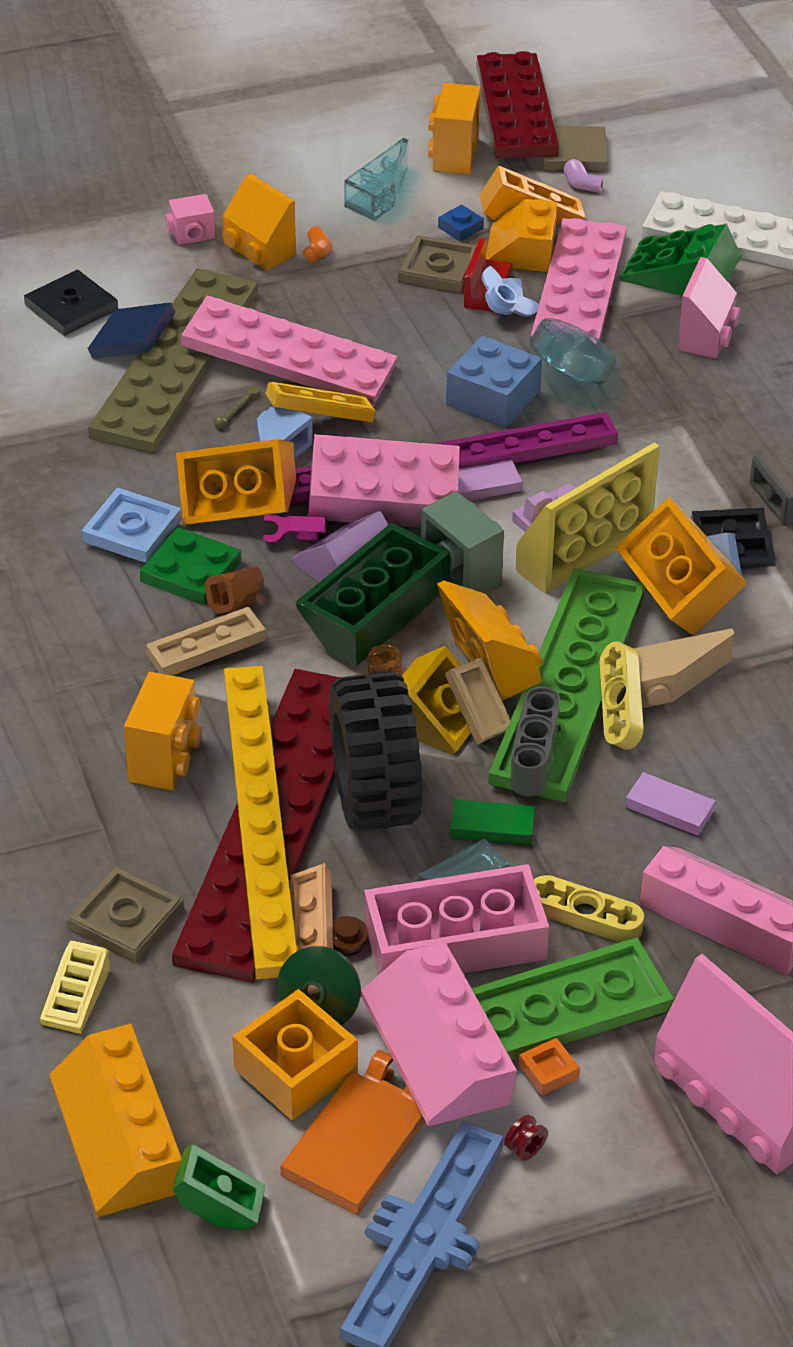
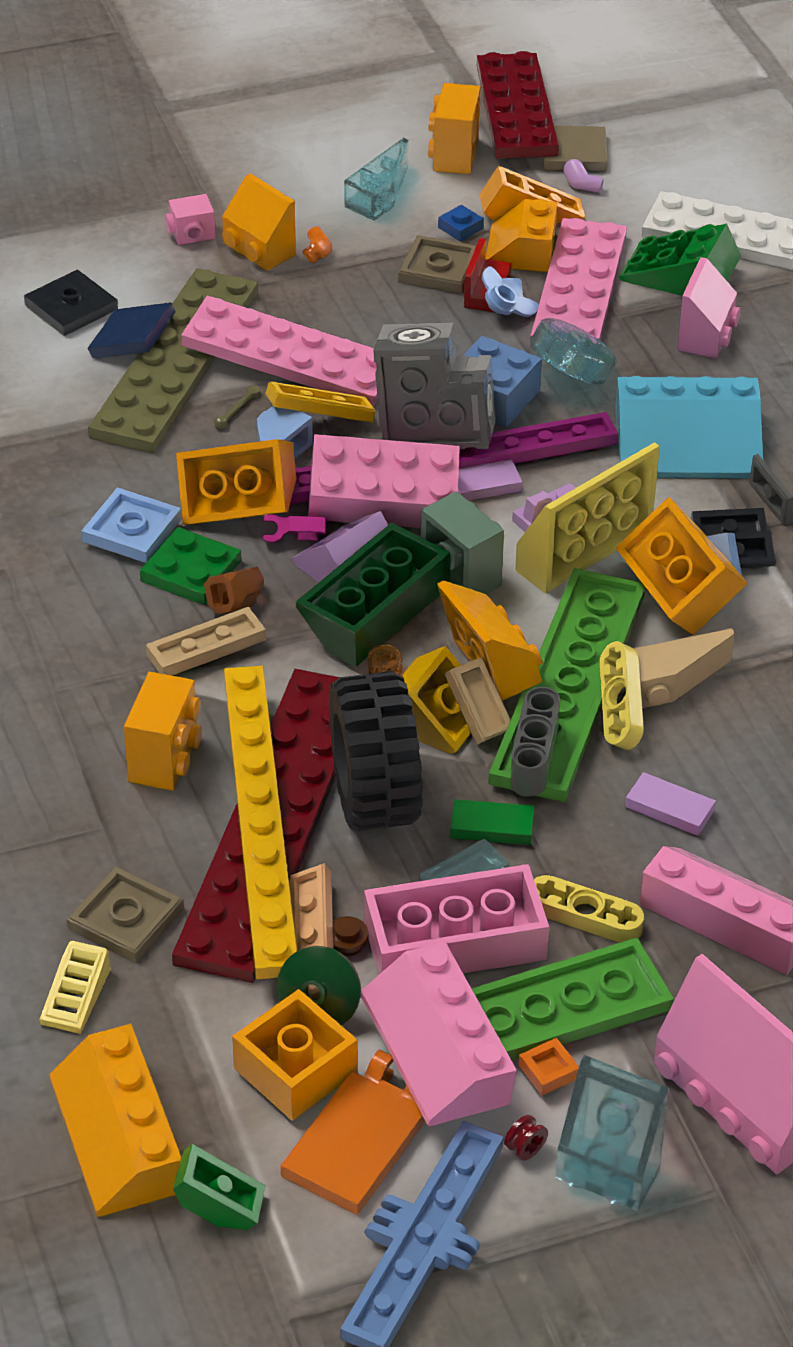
none -> dark grey piece [373,323,496,449]
none -> clear light blue slope [555,1055,669,1211]
none -> medium azure slope [615,376,763,478]

